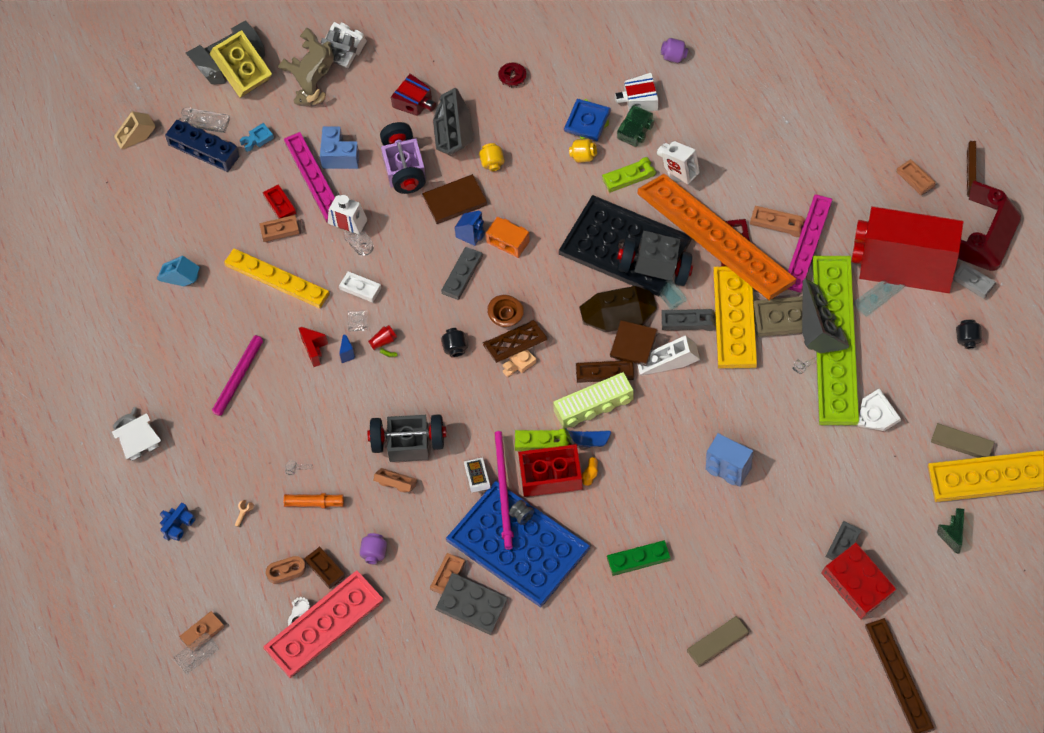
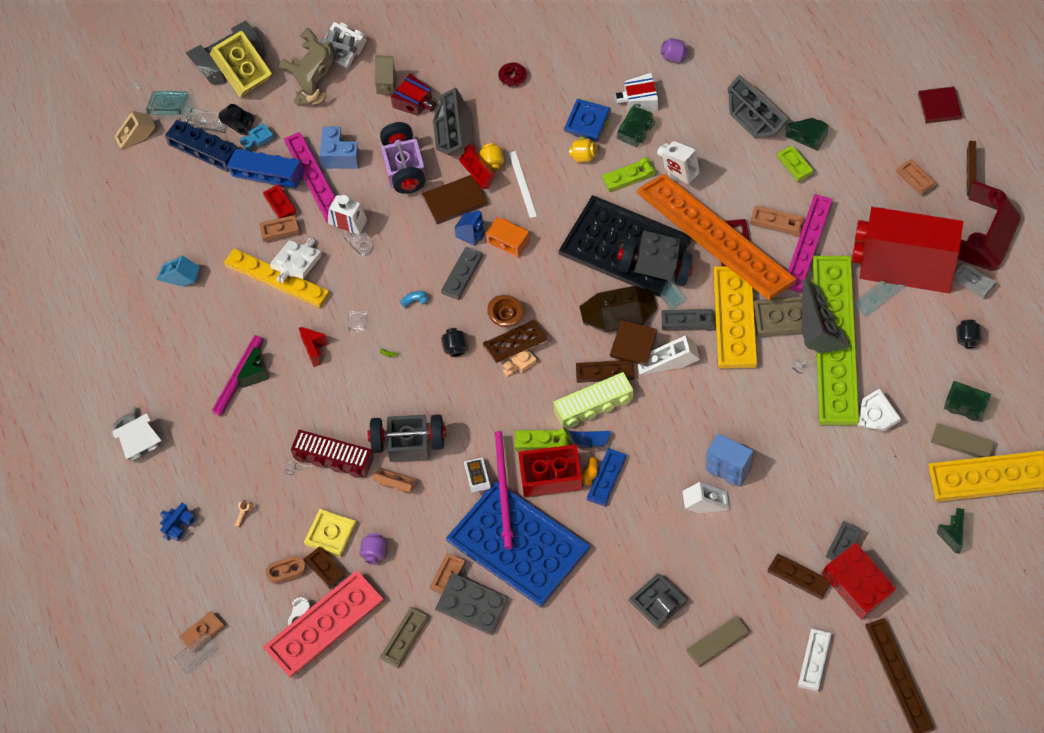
orange pin [283,493,344,509] -> none
white plate [339,272,381,303] -> none
blue slope [340,335,355,363] -> none
red cone [368,325,397,350] -> none
dark grey wheel [509,500,534,525] -> none
green plate [607,540,670,576] -> none
none -> clear light blue tile [146,91,188,115]
none -> black piece [218,104,255,135]
none -> blue brick [227,149,304,188]
none -> dark green slope [237,347,268,388]
none -> white plate [270,238,322,283]
none -> dark red brick [291,429,374,478]
none -> light yellow tile [304,509,357,558]
none -> dark tan slope [375,55,397,95]
none -> dark tan tile [380,607,429,668]
none -> dark azure arm [399,291,429,308]
none -> red plate [459,144,496,189]
none -> white sticker [509,151,537,218]
none -> blue tile [587,448,626,507]
none -> dark grey plate [629,573,687,629]
none -> white slope [683,482,729,514]
none -> dark grey wedge [727,75,788,138]
none -> reddish brown tile [768,553,831,600]
none -> lime plate [777,145,813,182]
none -> clear green slope [785,118,829,151]
none -> white tile [798,628,831,692]
none -> dark red tile [918,86,962,124]
none -> clear green brick [944,381,991,422]

